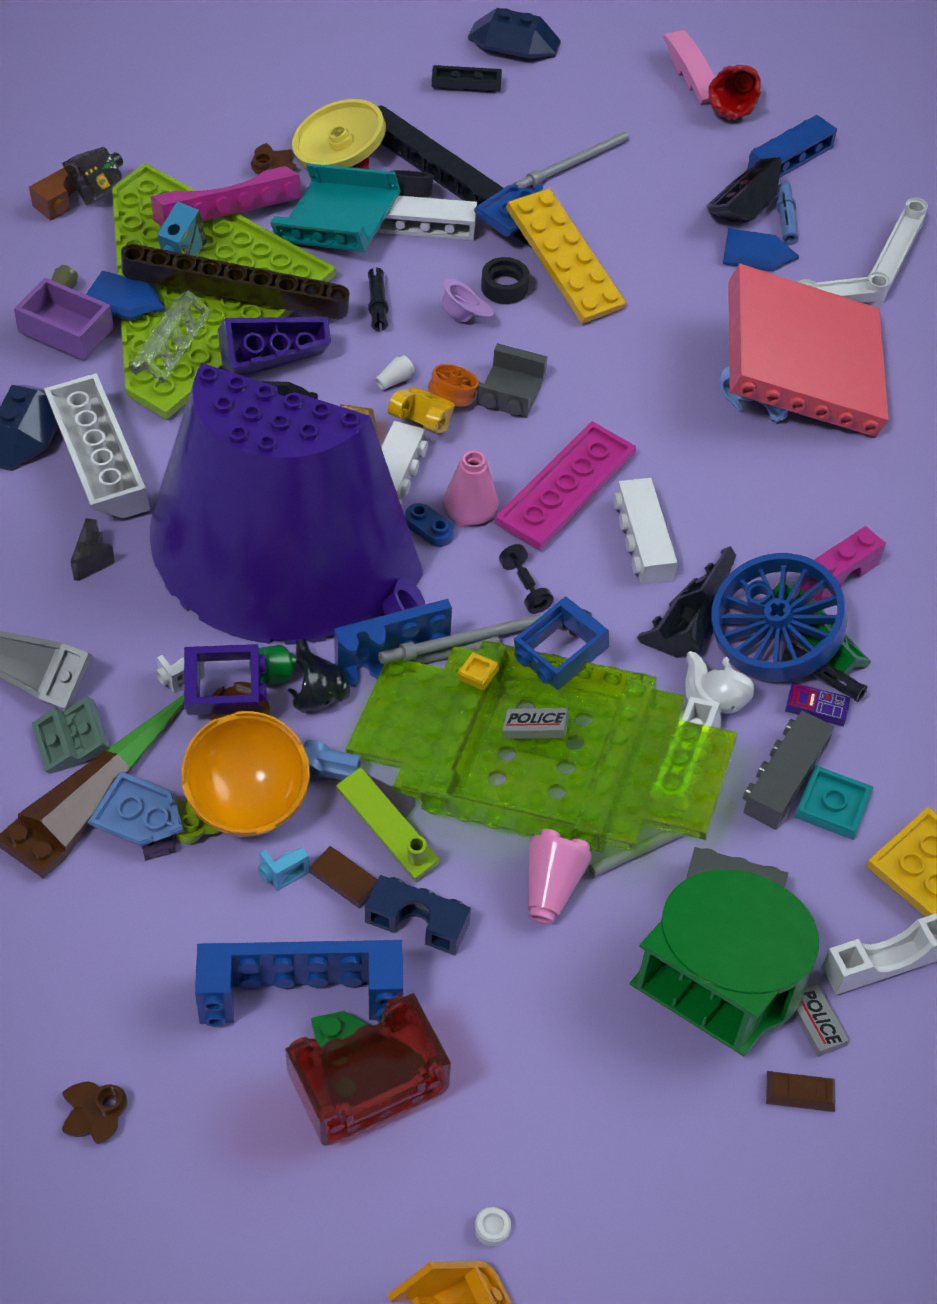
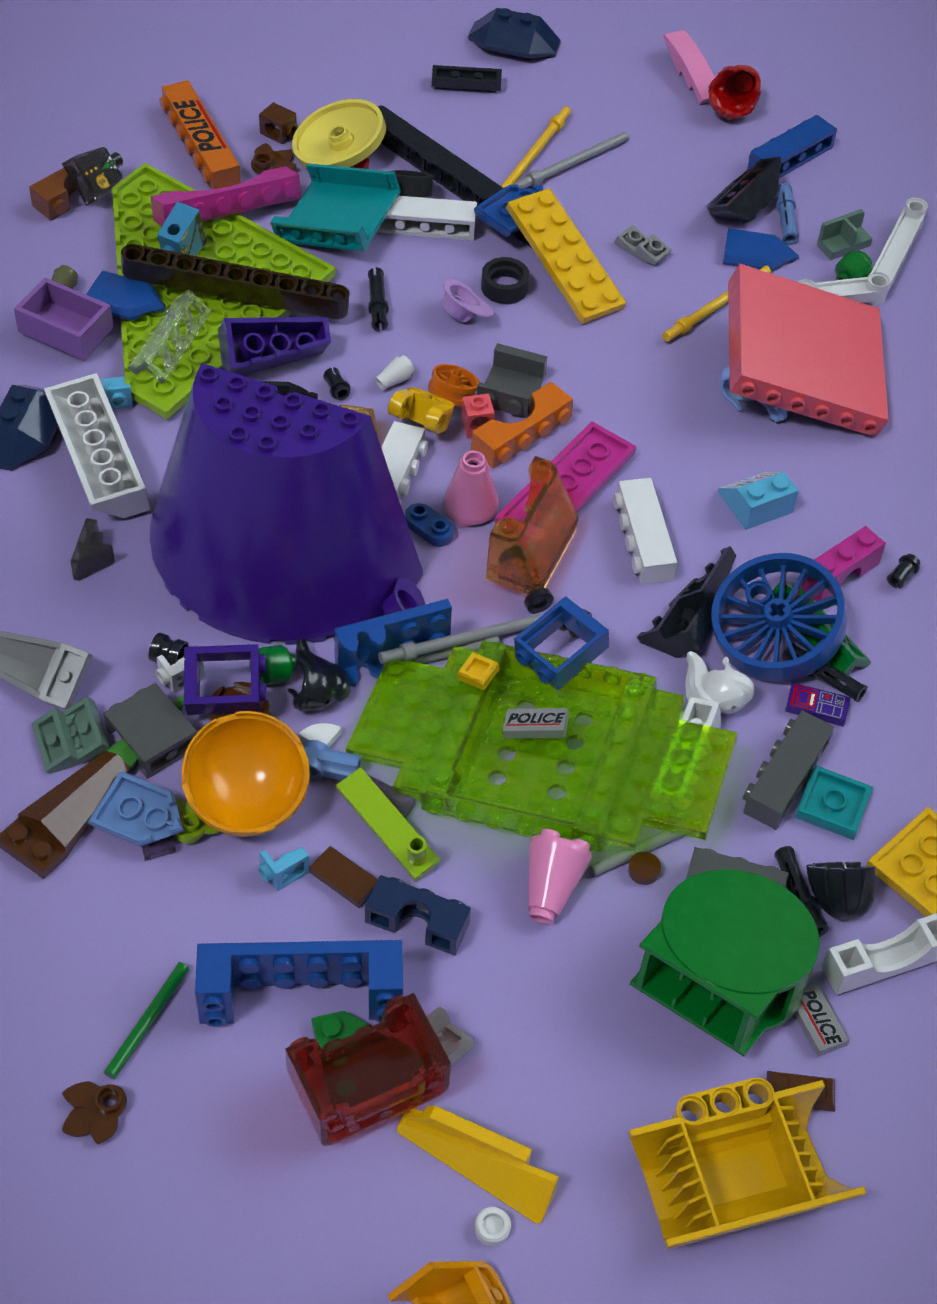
none -> medium azure bracket [102,376,133,409]
none -> dark grey panel [103,683,197,779]
none -> green bar [104,962,190,1079]
none -> black wheel [148,632,189,665]
none -> orange brick [159,80,241,189]
none -> reddish brown brick [259,102,298,144]
none -> white tile [299,723,342,748]
none -> black pin [323,367,350,400]
none -> yellow wedge [397,1106,559,1224]
none -> light grey bracket [416,1007,475,1067]
none -> coral brick [461,394,495,439]
none -> orange arch [471,382,573,469]
none -> clear orange windscreen [486,456,579,594]
none -> yellow bar [501,106,571,188]
none -> light grey slope [615,224,672,265]
none -> reddish brown tile [628,852,661,885]
none -> yellow panel [628,1078,867,1250]
none -> yellow bar [662,266,771,342]
none -> medium azure slope [718,471,799,530]
none -> black pin [774,846,829,938]
none -> black hair [806,862,875,920]
none -> sand green panel [817,209,873,260]
none -> green head [835,251,873,280]
none -> black pin [887,554,920,589]

